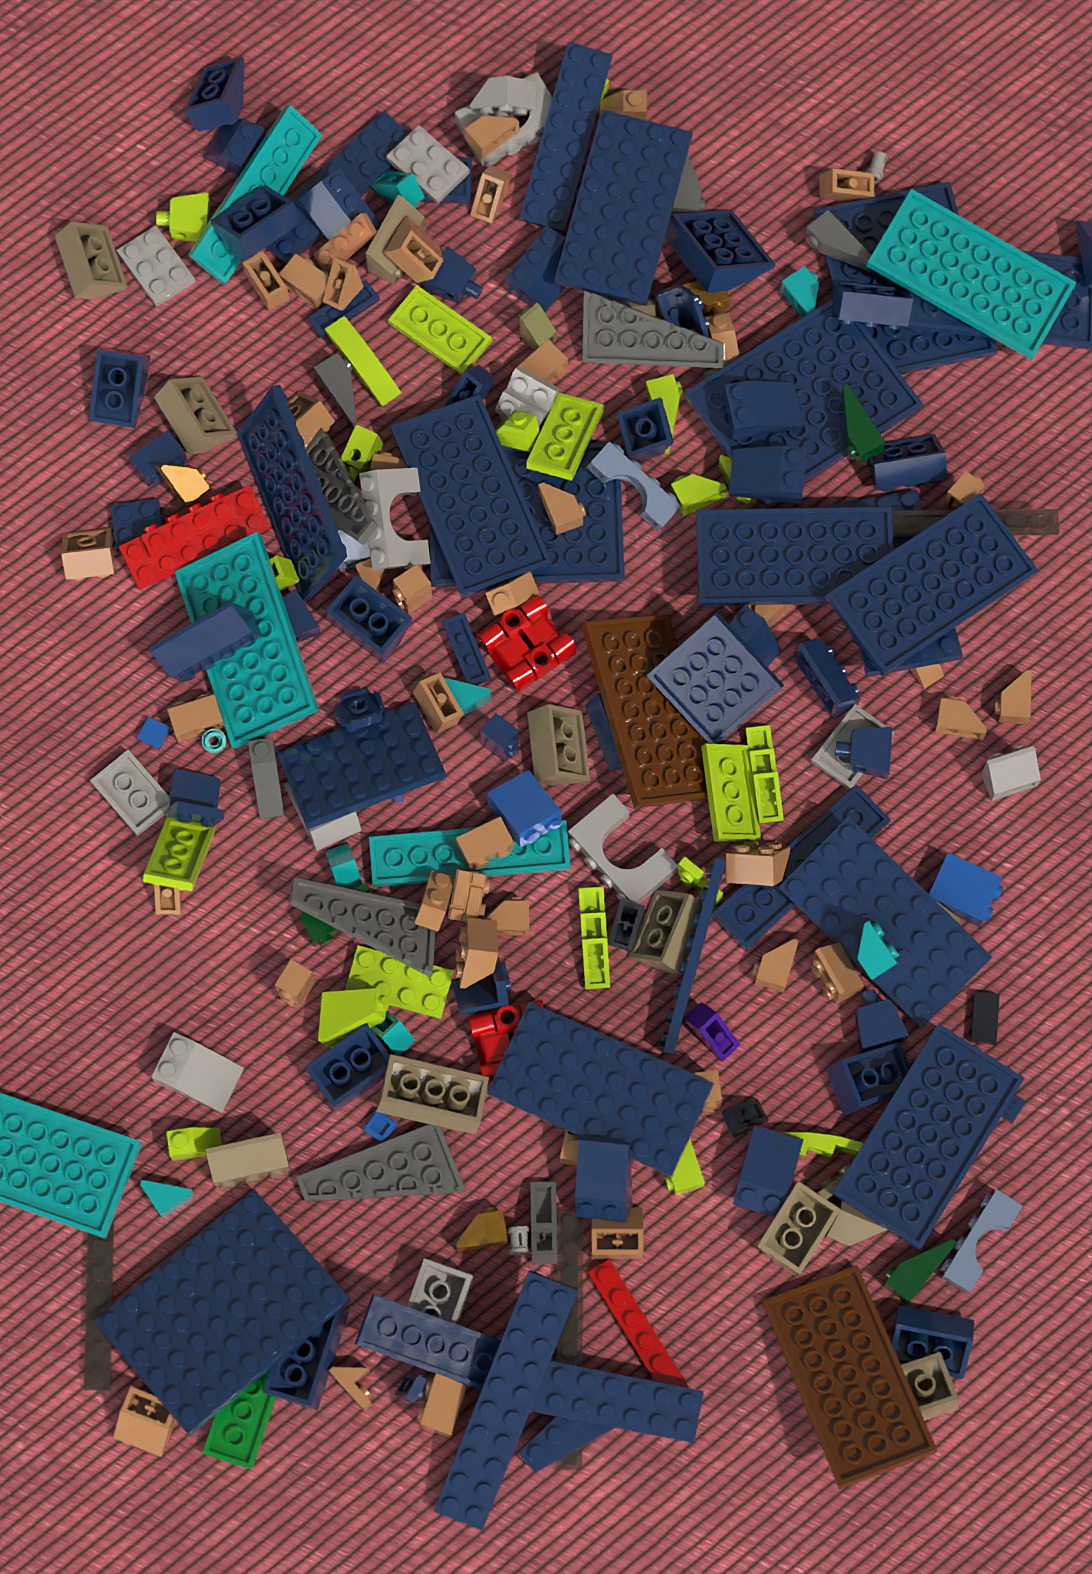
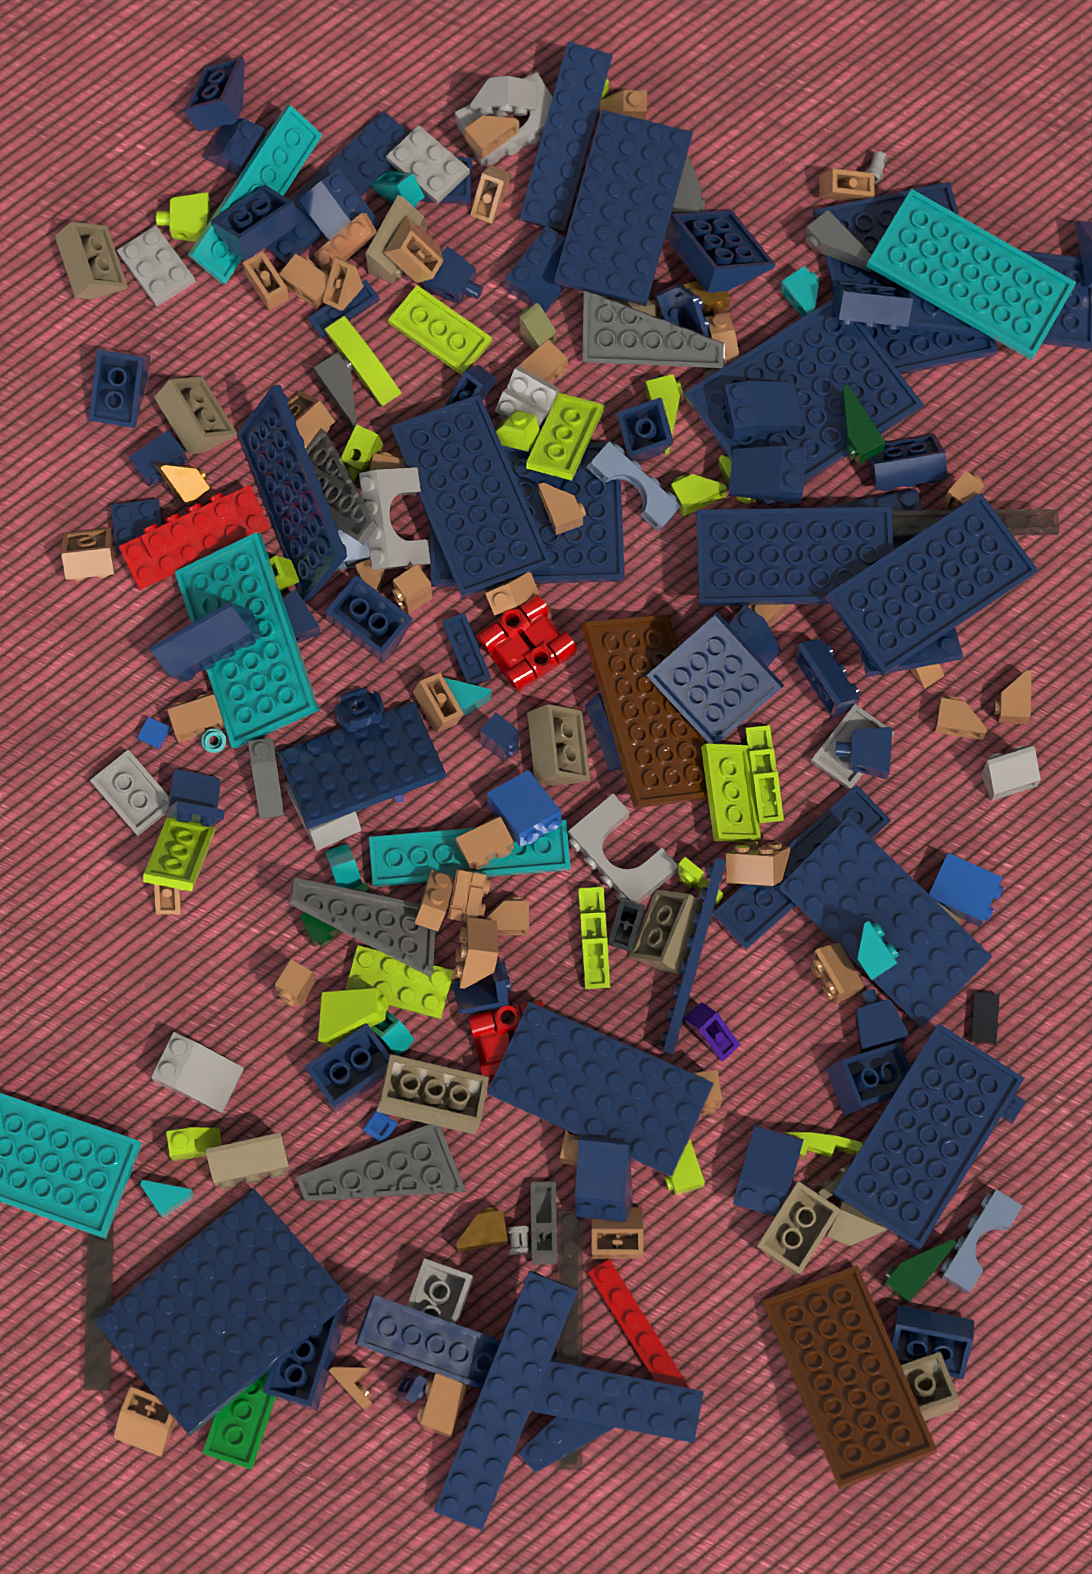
black slope [721,1098,769,1137] -> none
medium nougat slope [752,939,799,993] -> none

